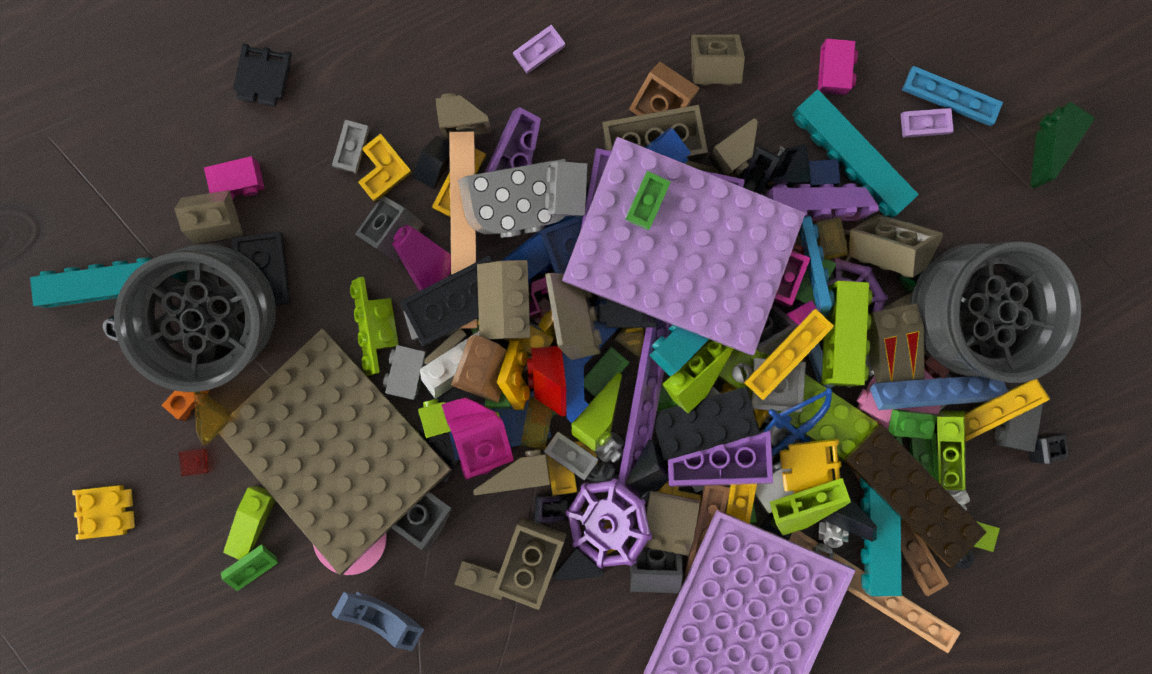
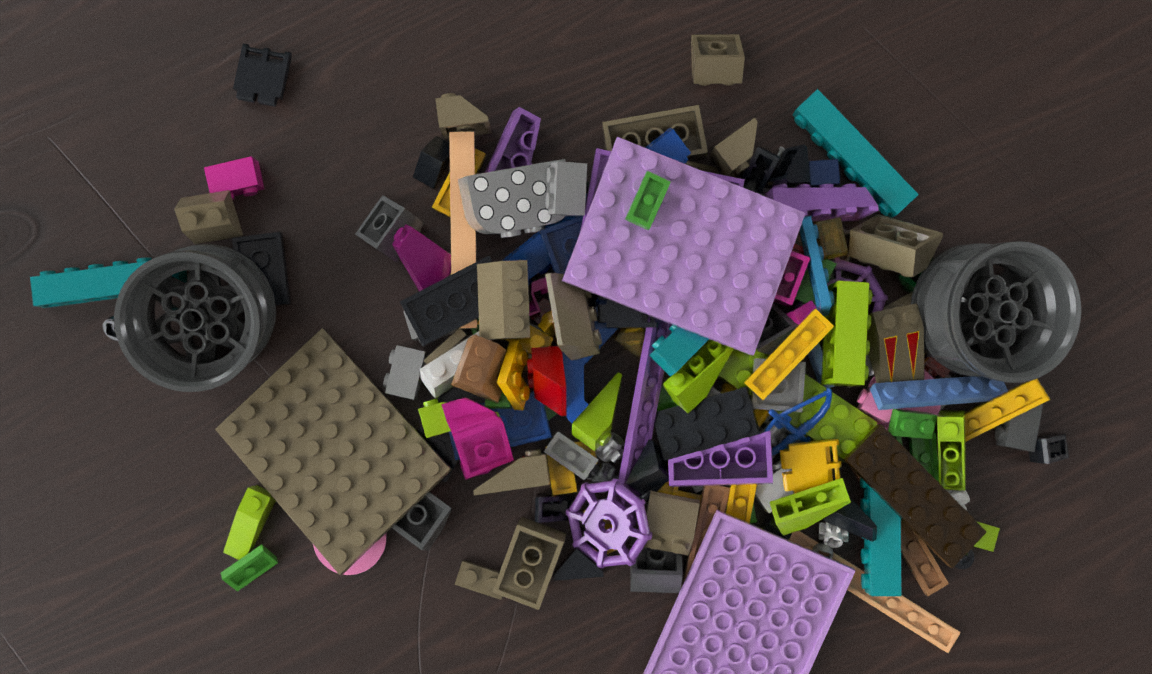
yellow plate [72,485,135,540] -> none
orange leg [161,389,210,421] -> none
clear red plate [178,449,209,477] -> none
clear yellow slope [194,391,232,445] -> none
light grey plate [332,120,370,174] -> none
sand blue arch [332,592,424,651] -> none
lime bracket [350,277,398,376] -> none
yellow plate [358,134,412,202] -> none
lavender plate [513,25,566,74] -> none
clear yellow slope [521,397,553,450] -> none
bright green plate [584,347,630,397] -> none
medium nougat slope [629,62,700,116] -> none
light grey hinge [732,363,753,383] -> none
dark pink brick [818,39,858,95] -> none
lavender plate [901,108,954,138] -> none
dark azure plate [902,66,1003,126] -> none
dark green slope [1030,102,1095,189] -> none

